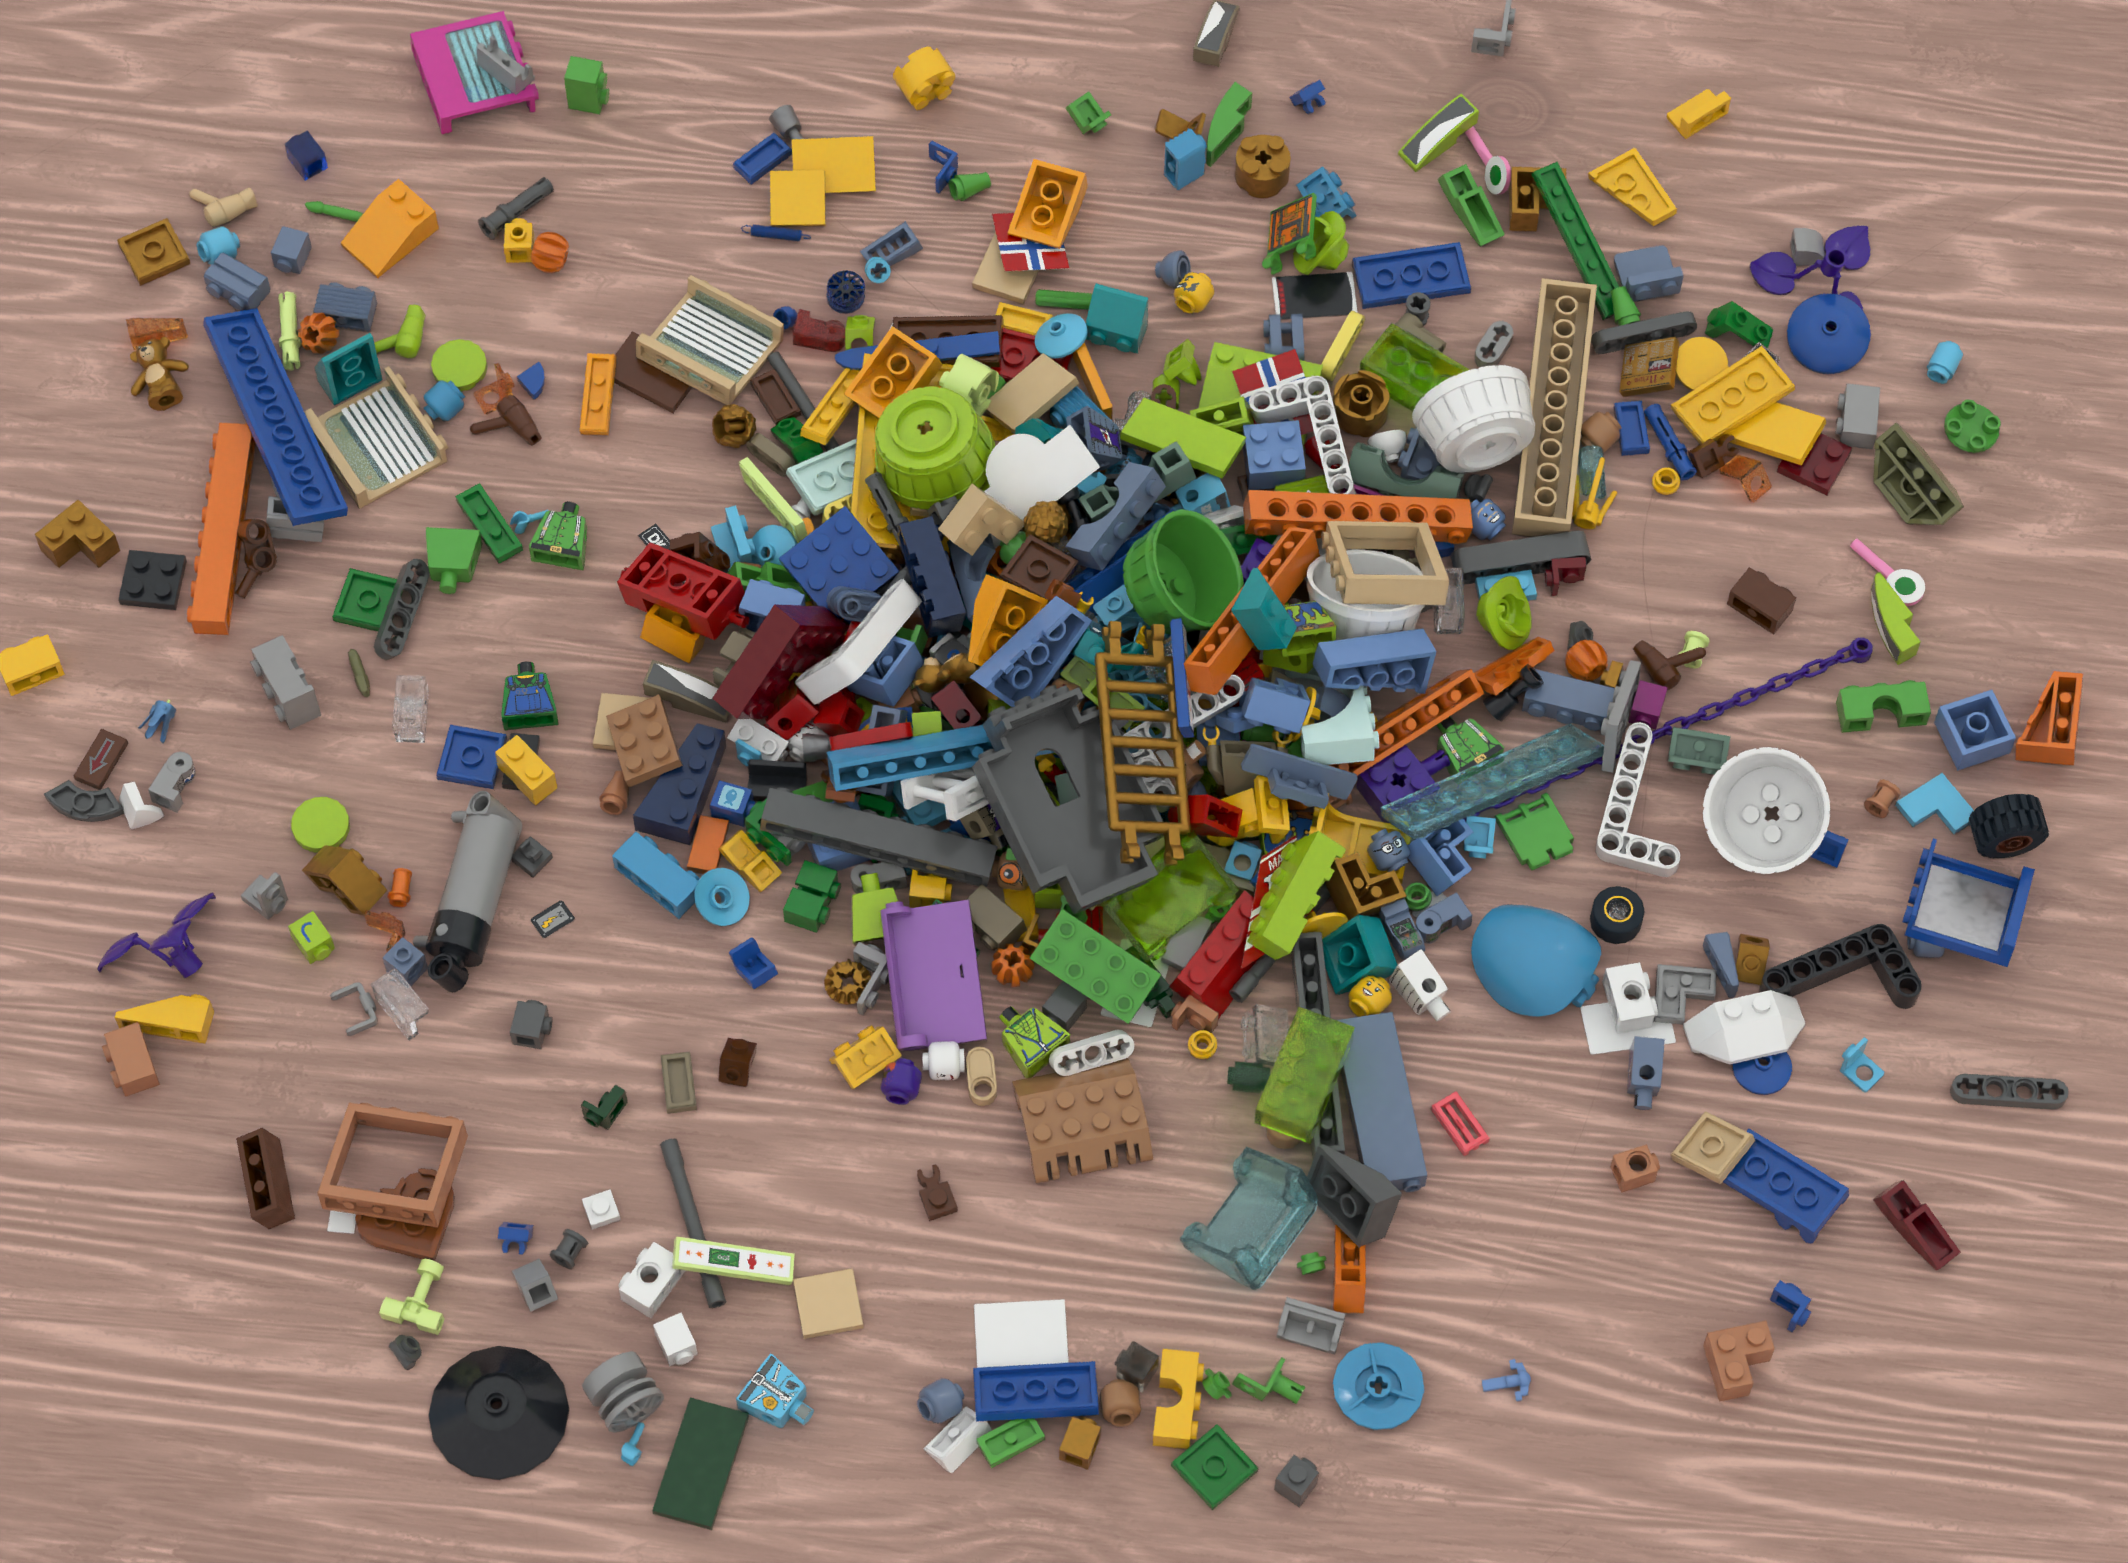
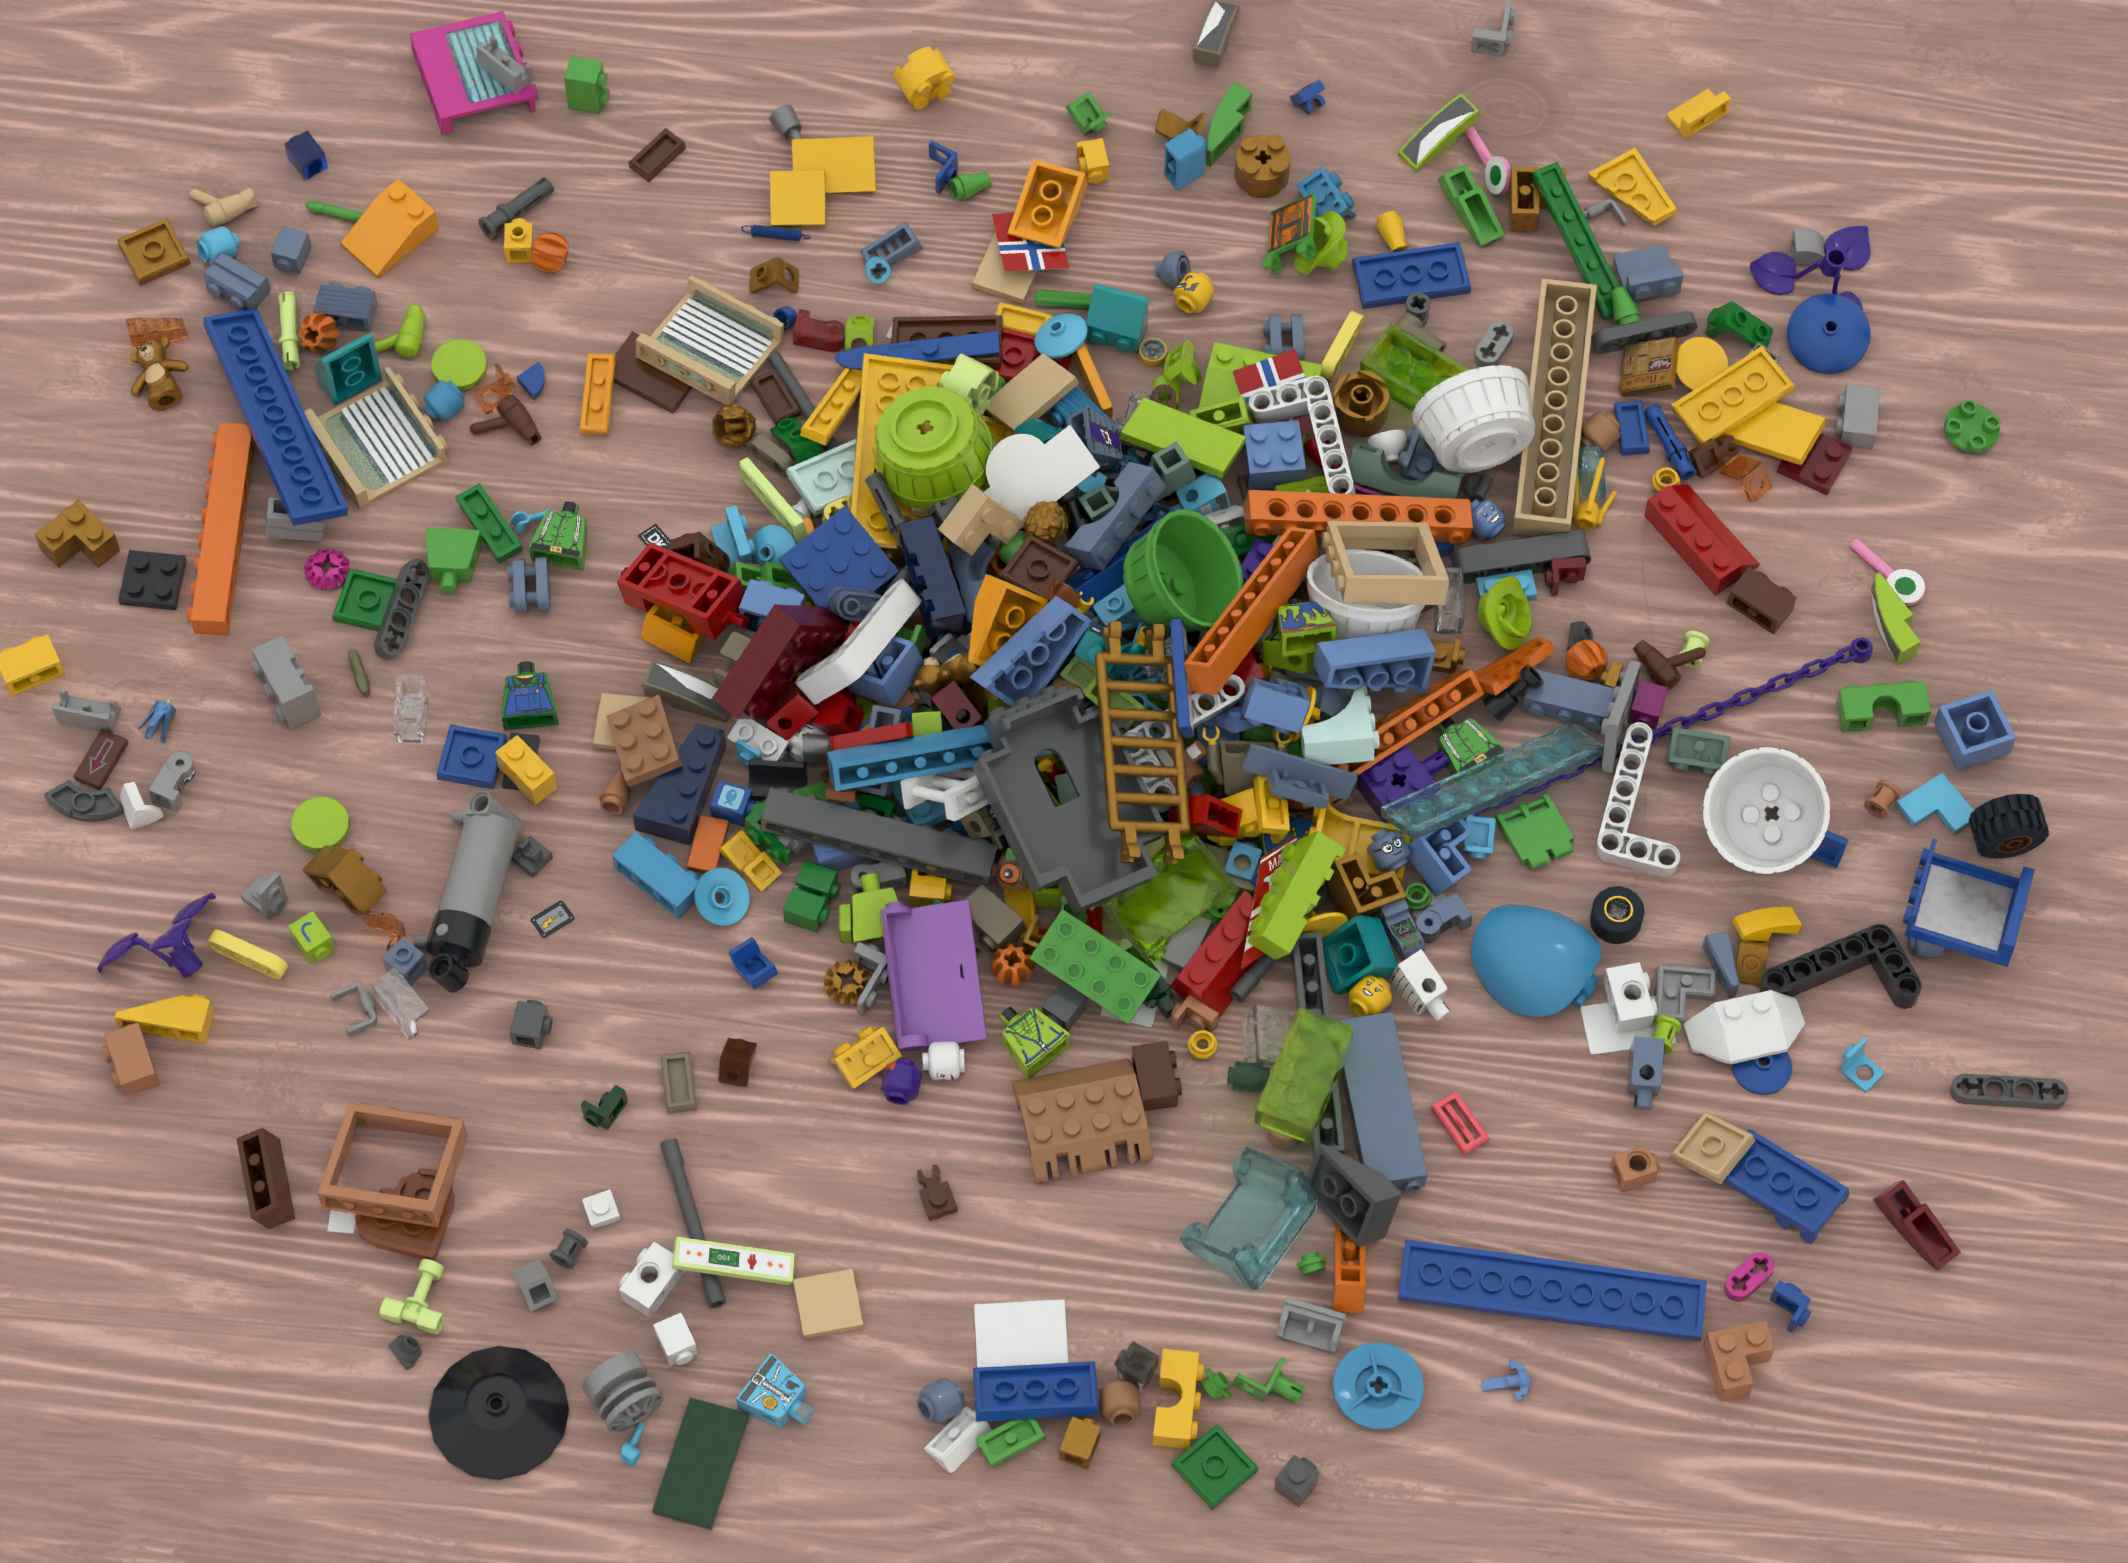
reddish brown beam [235,519,277,599] -> none
orange pin [387,868,412,907] -> none
blue tile [498,1222,534,1255] -> none
blue tile [733,133,792,185] -> none
clear blue wheel [826,270,865,314] -> none
light orange slope [844,326,943,419] -> none
tan piece [966,1047,997,1106] -> none
white beam [1049,1030,1134,1076] -> none
teal slope [1231,568,1297,650] -> none
black sticker [1272,272,1357,319] -> none
olive wedge [1874,423,1964,525] -> none
medium azure brick [1927,341,1963,384] -> none
orange wedge [2016,671,2083,766] -> none
none -> light grey hinge [52,690,121,733]
none -> light yellow beam [207,929,288,980]
none -> dark pink gear [304,547,350,590]
none -> sand blue brick [507,557,551,613]
none -> reddish brown tile [629,128,686,182]
none -> pearl gold bracket [750,257,799,293]
none -> lime tile [839,904,852,943]
none -> yellow brick [1076,138,1109,184]
none -> reddish brown brick [1132,1041,1182,1111]
none -> tile [1139,338,1167,366]
none -> yellow cone [1376,211,1407,252]
none -> blue plate [1398,1240,1707,1341]
none -> pearl gold bracket [1430,637,1466,674]
none -> light grey piece [1583,199,1628,226]
none -> red slope [1644,484,1760,596]
none -> lime bush [1649,1015,1681,1054]
none -> dark pink beam [1724,1252,1774,1302]
none -> yellow slope [1732,906,1802,942]

